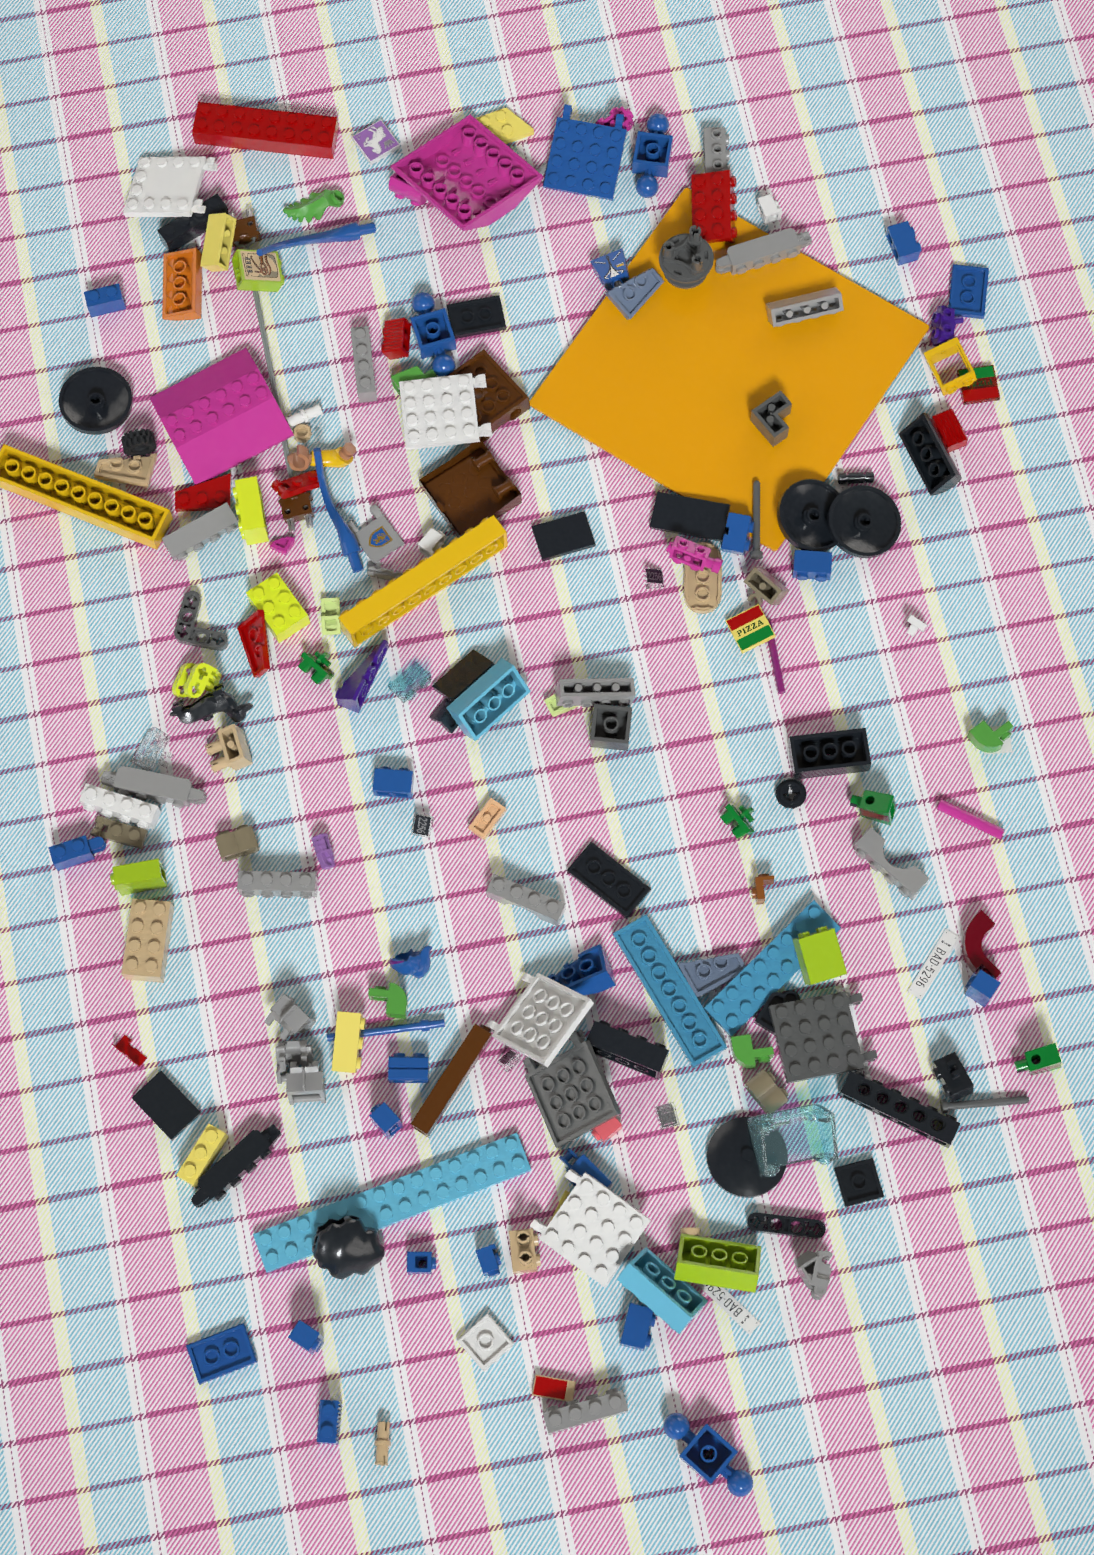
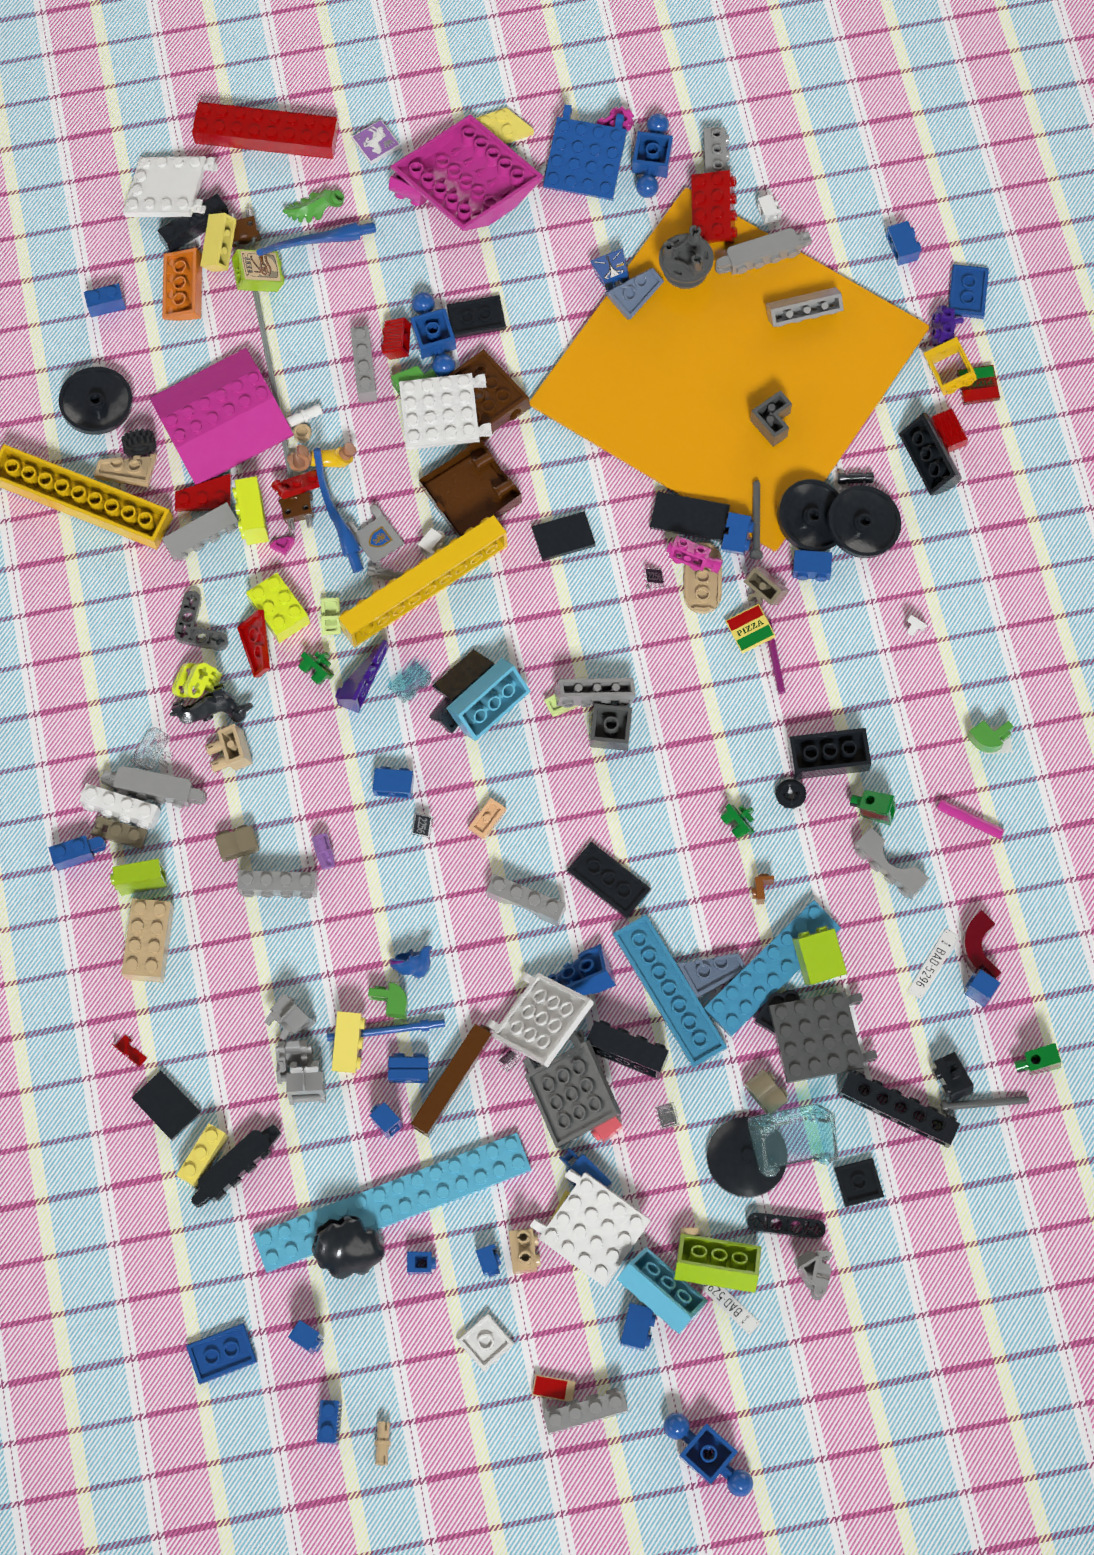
bright green brick [730,1034,774,1069] -> none

